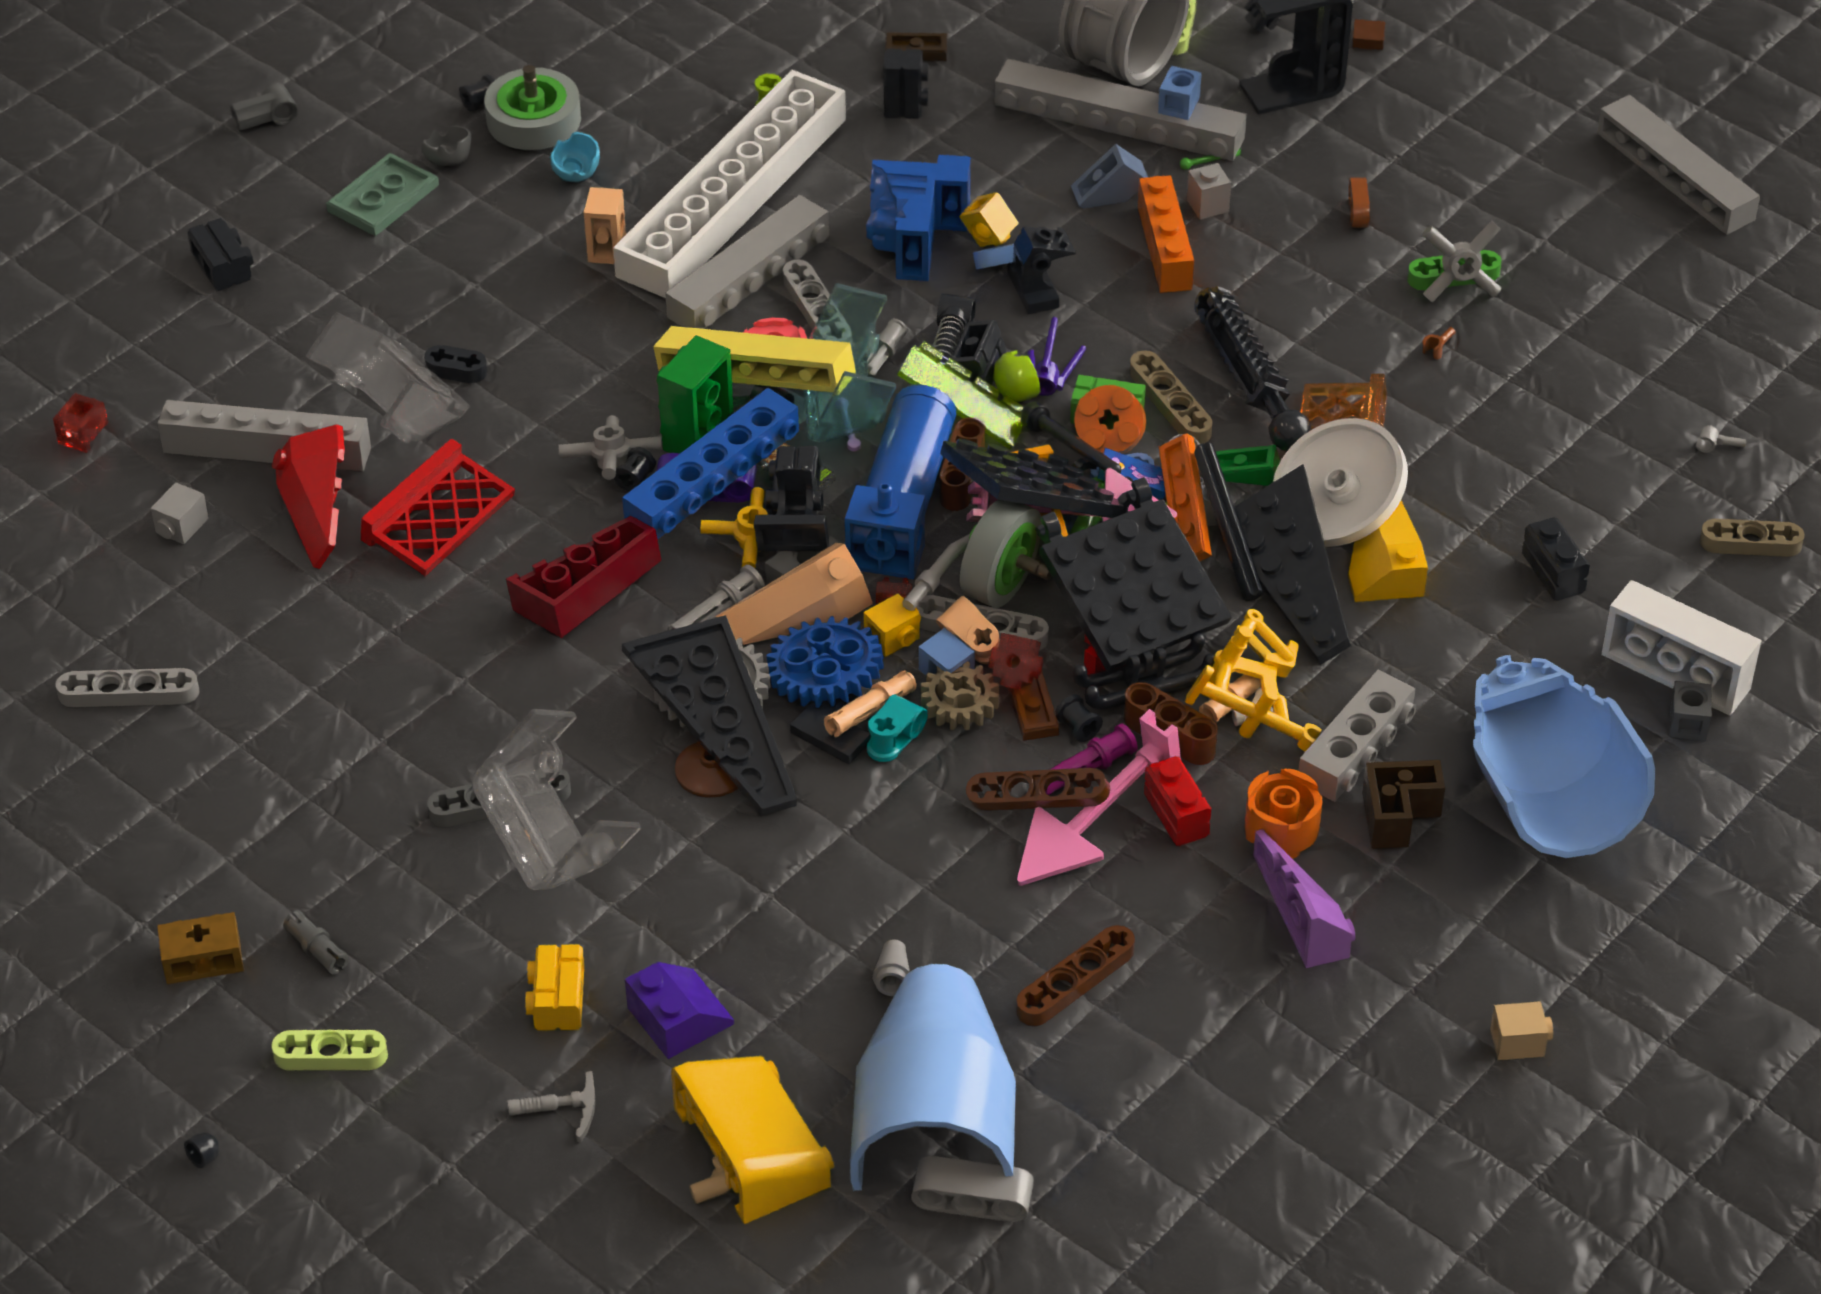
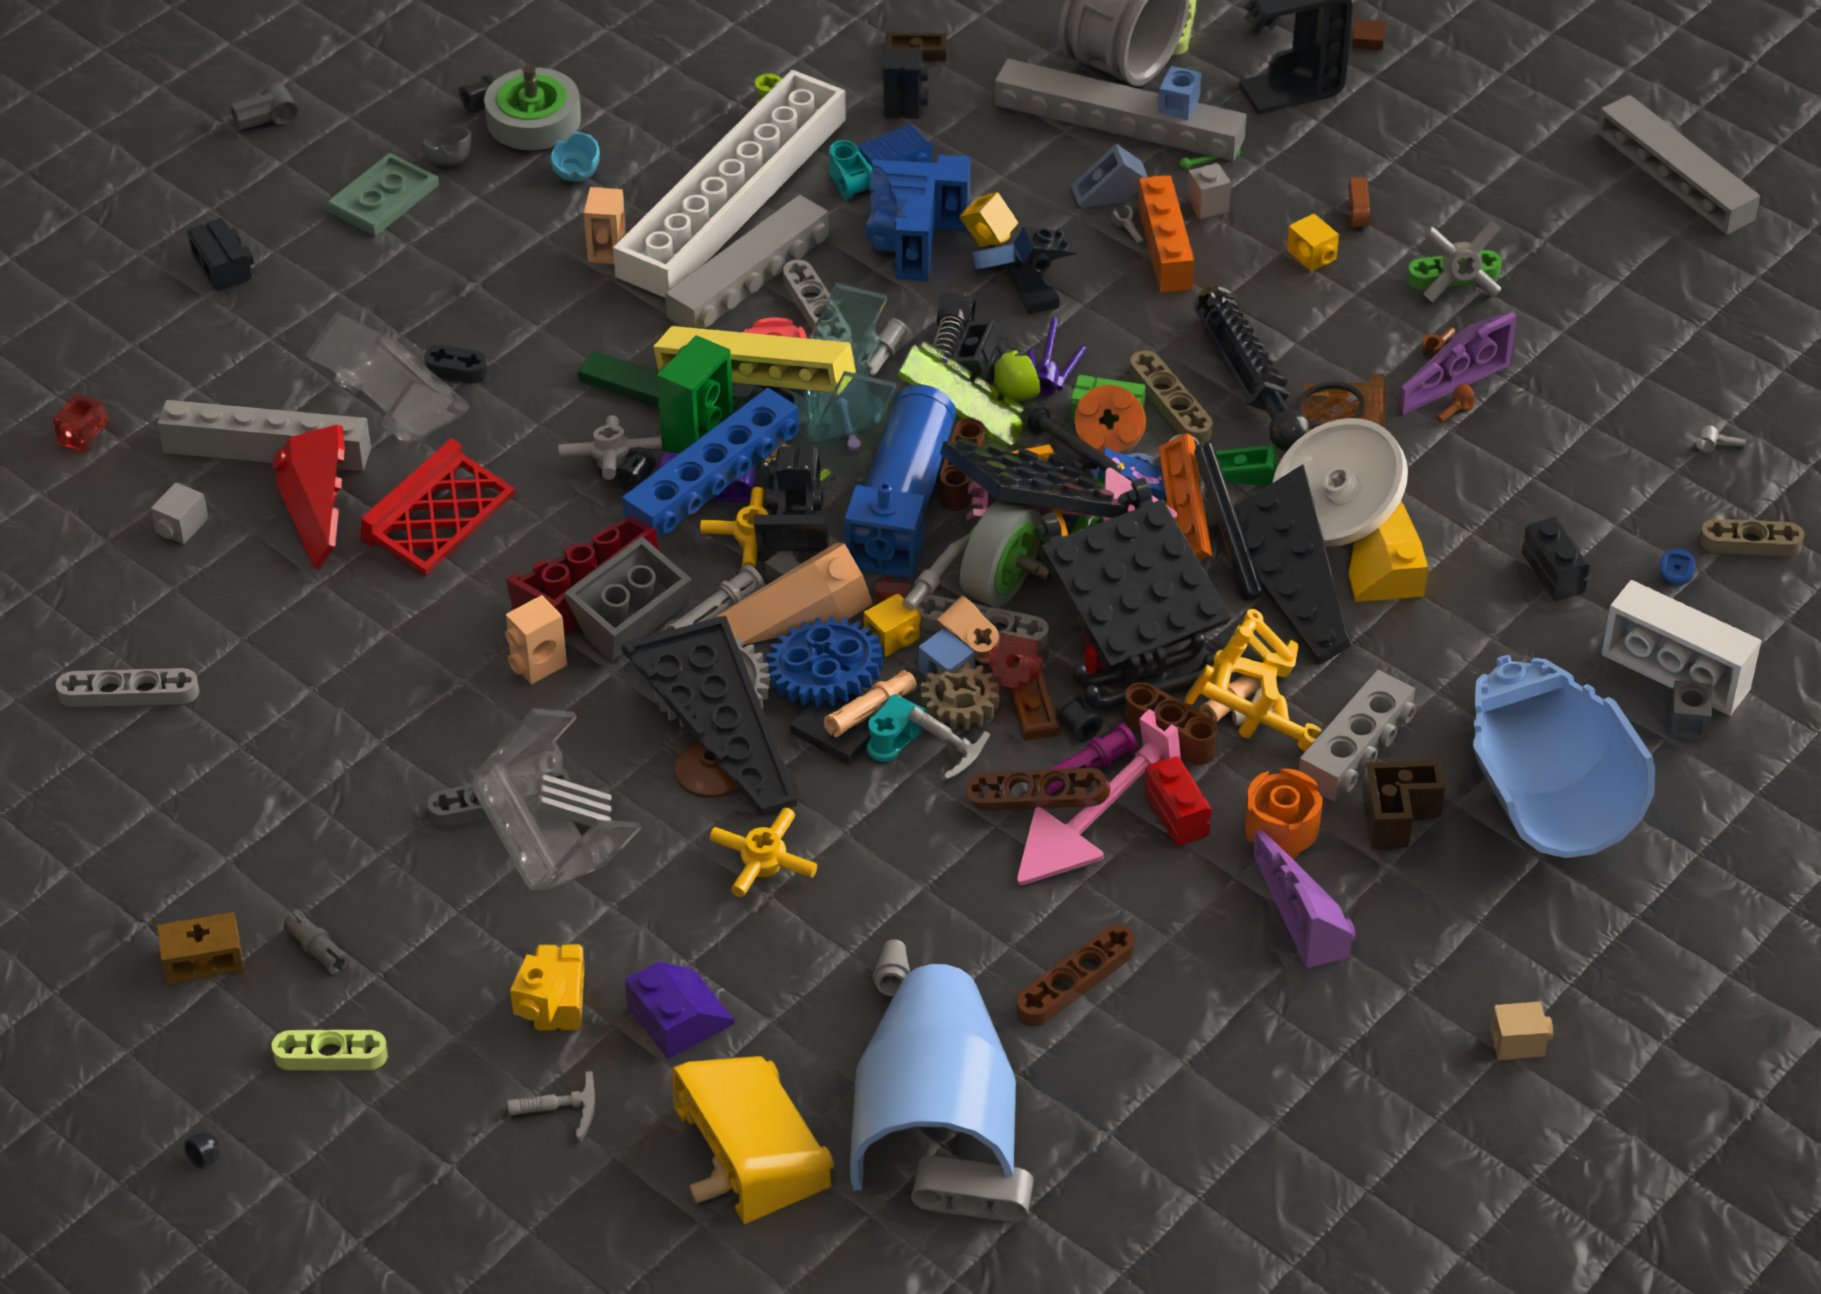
none -> light nougat brick [505,595,567,685]
none -> yellow brick [510,954,567,1023]
none -> light grey tile [537,774,611,831]
none -> dark grey slope [564,536,692,661]
none -> dark green tile [578,351,659,406]
none -> yellow bar [710,808,817,897]
none -> teal piece [829,140,872,200]
none -> blue brick [858,123,932,166]
none -> light grey piece [907,705,990,781]
none -> light grey hand [1111,205,1144,245]
none -> yellow brick [1287,214,1339,271]
none -> black piece [1296,382,1365,429]
none -> medium lavender wedge [1399,312,1517,415]
none -> dark orange hand [1437,383,1475,423]
none -> blue tile [1659,549,1696,586]

